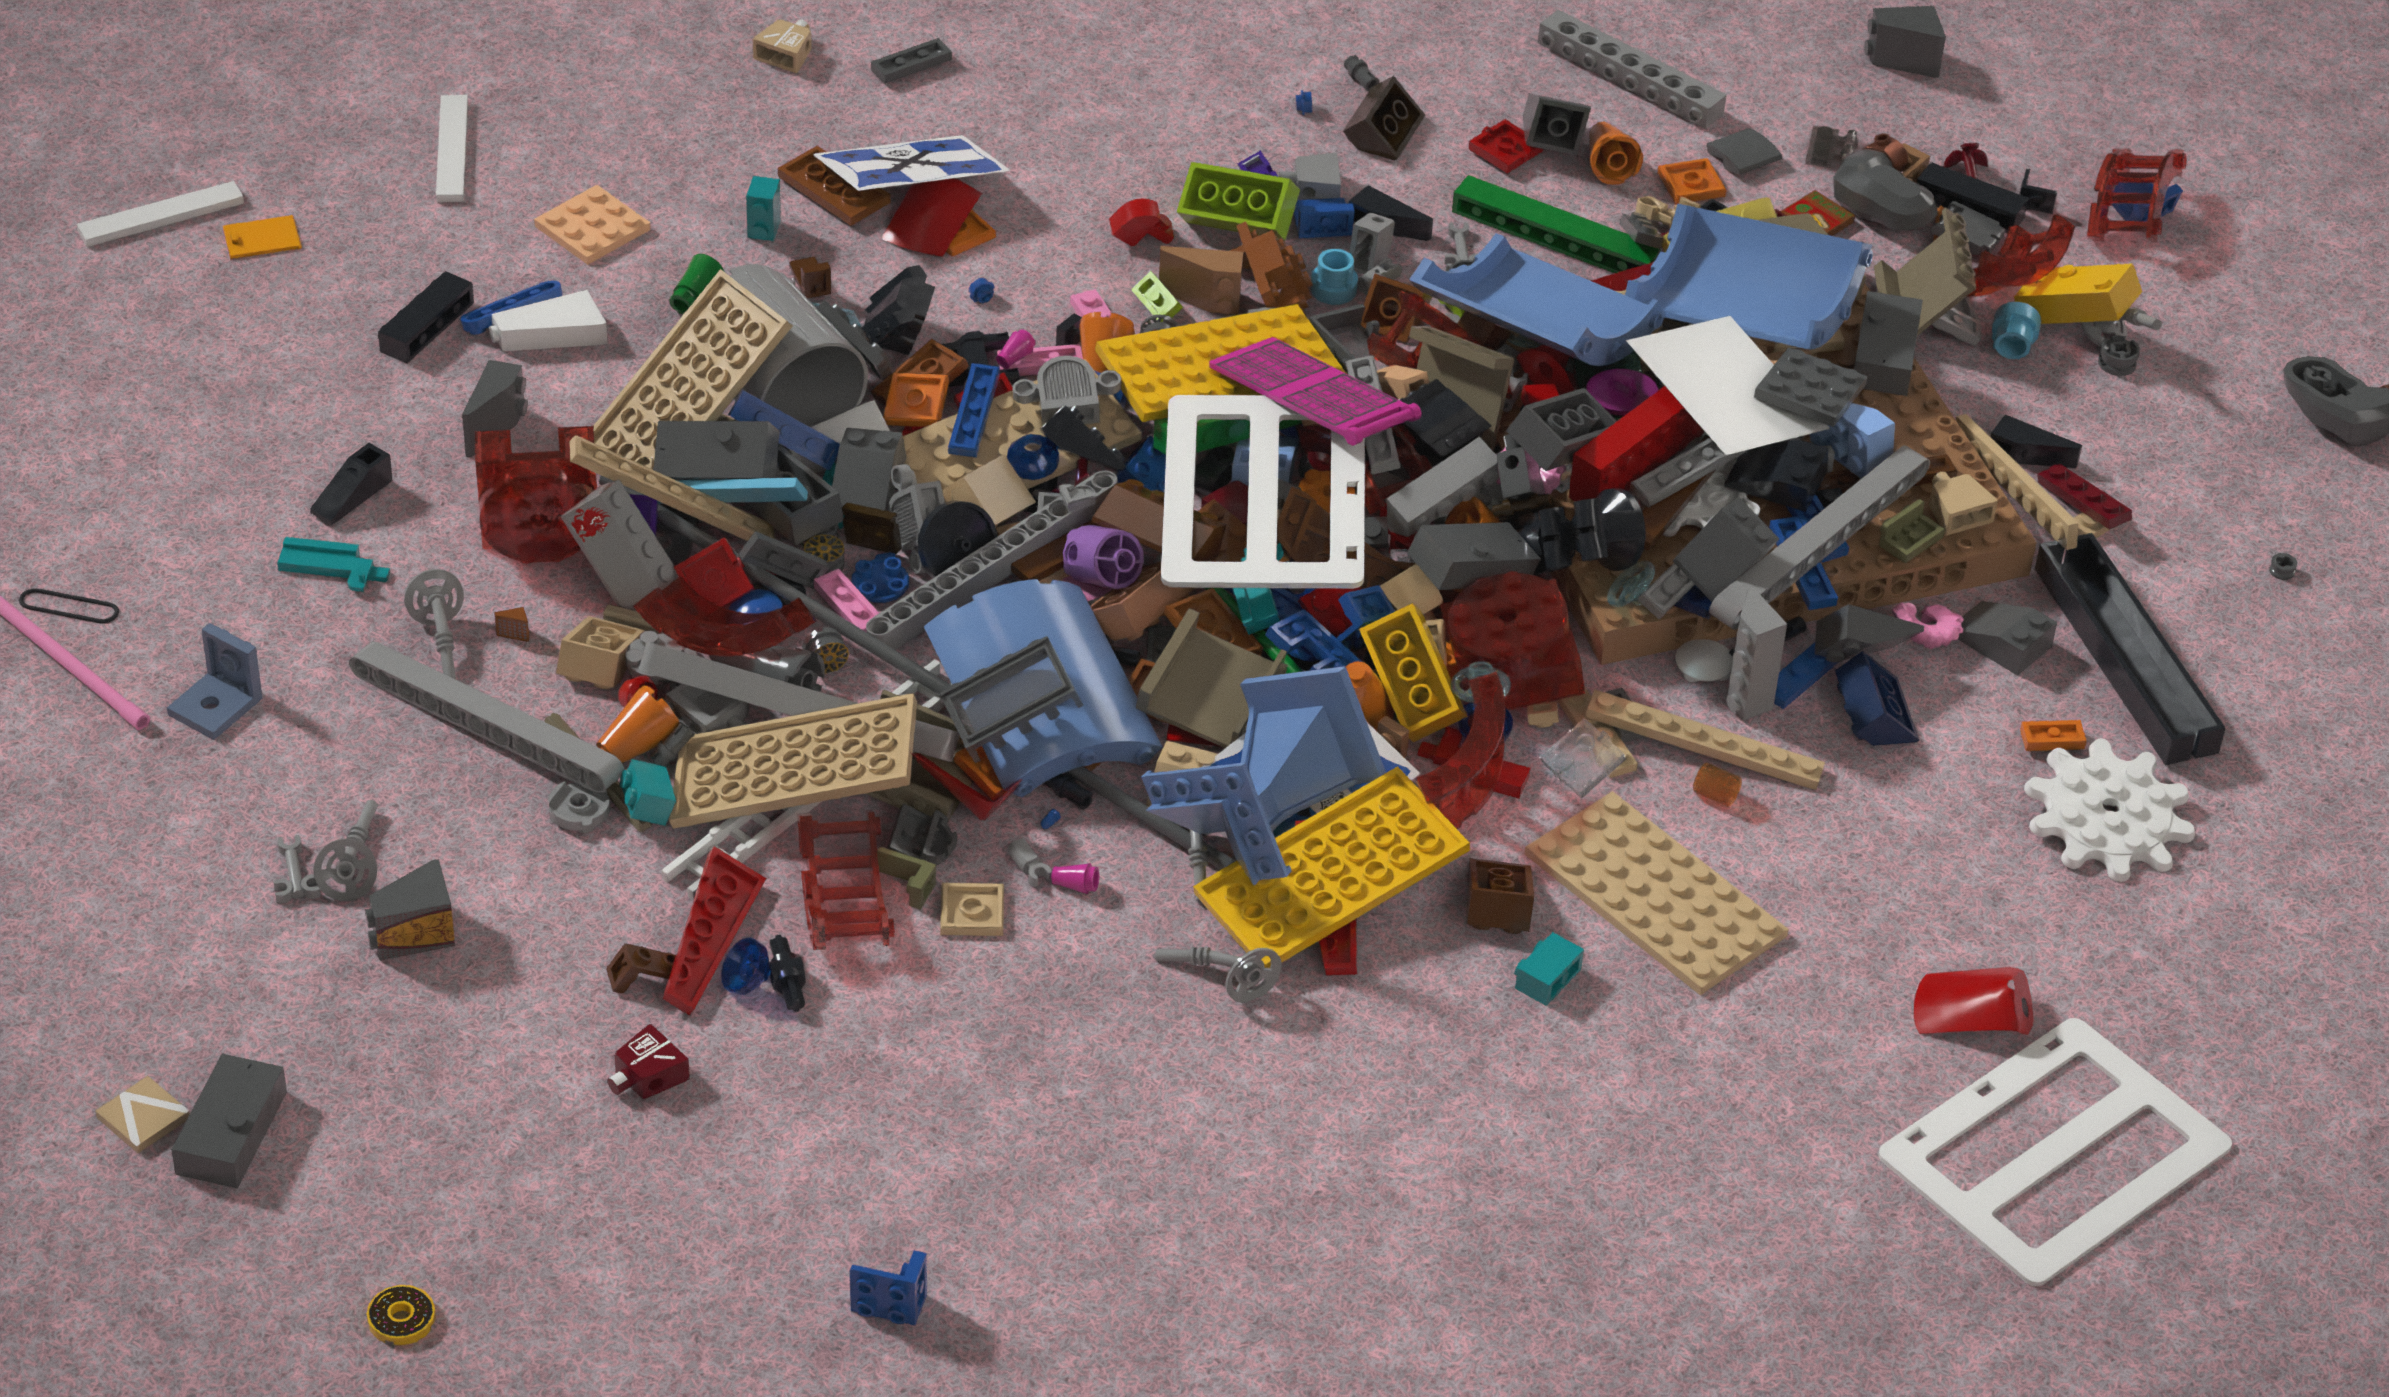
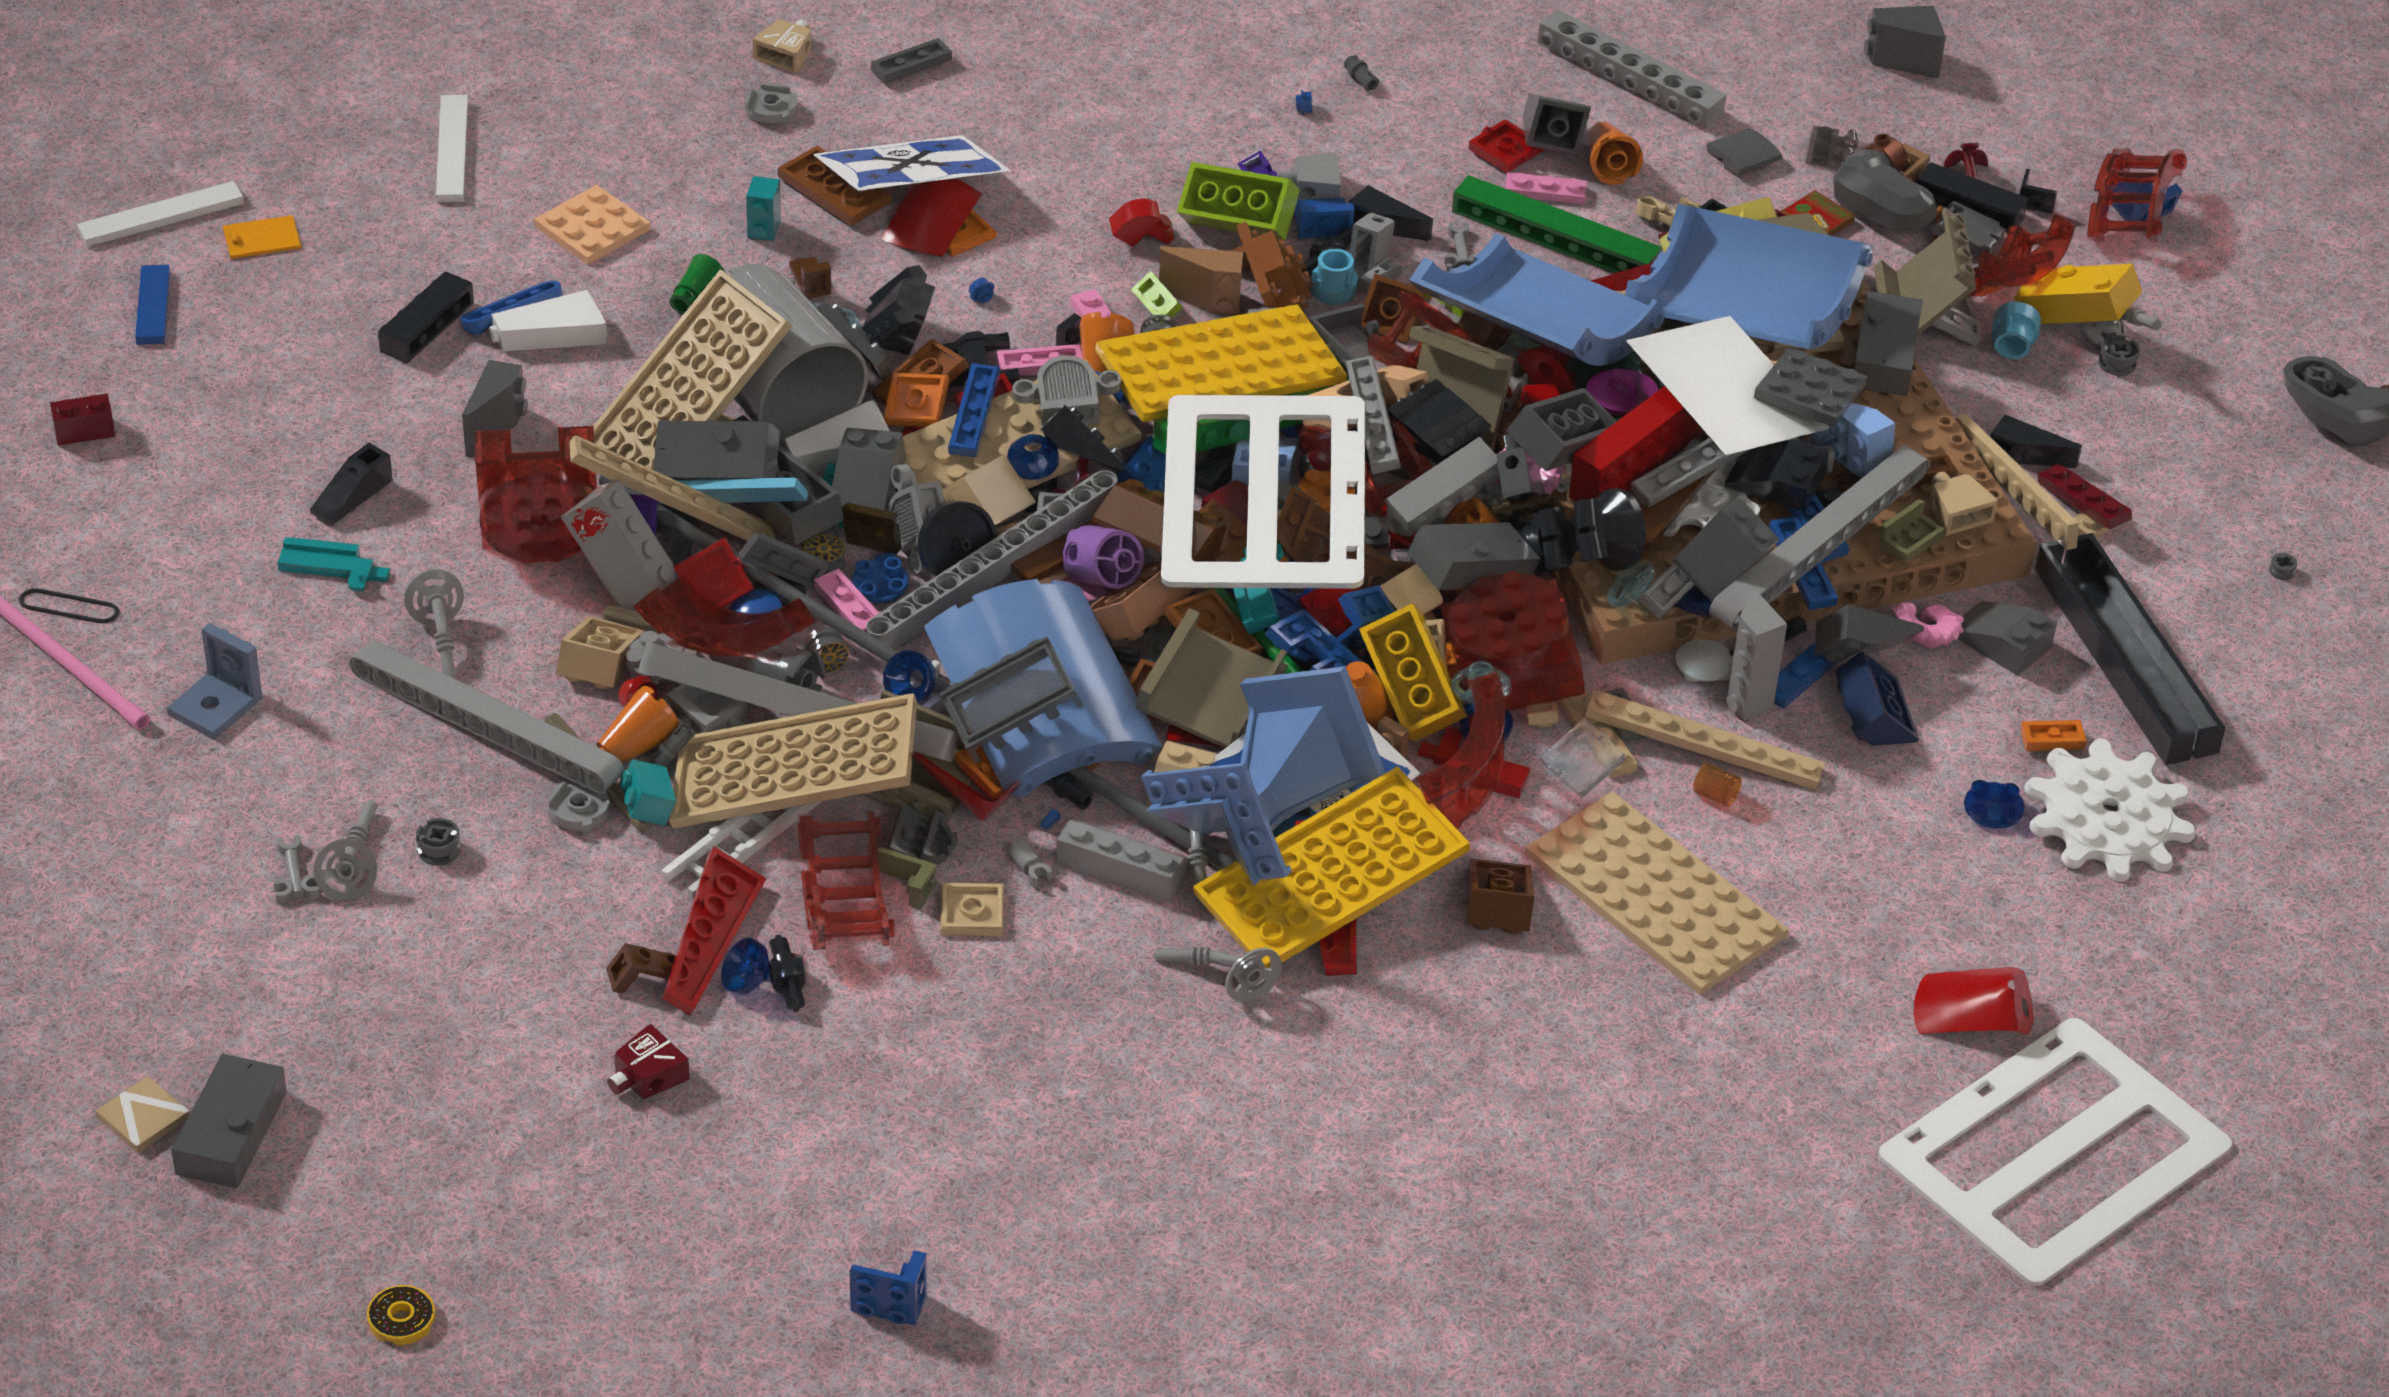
dark grey slope [365,859,455,961] -> none
dark orange slope [494,607,529,642] -> none
blue plate [728,390,840,471] -> none
dark pink cone [996,329,1036,369] -> none
dark pink cone [1051,863,1100,894] -> none
light grey tile [1059,484,1096,512] -> none
dark pink flag [1209,337,1422,446] -> none
dark brown slope [1343,75,1426,161] -> none
teal brick [1514,932,1584,1006] -> none
dark grey plate [1619,212,1664,249] -> none
orange tile [1657,158,1727,205] -> none
none -> dark red brick [50,393,116,446]
none -> blue tile [135,265,170,345]
none -> dark grey wheel [416,818,461,865]
none -> light grey plate [745,83,798,125]
none -> clear blue piece [883,650,936,704]
none -> light grey slope [1056,819,1191,903]
none -> black axle [1302,227,1353,277]
none -> bright pink plate [1505,172,1587,205]
none -> clear blue dish [1964,780,2025,829]

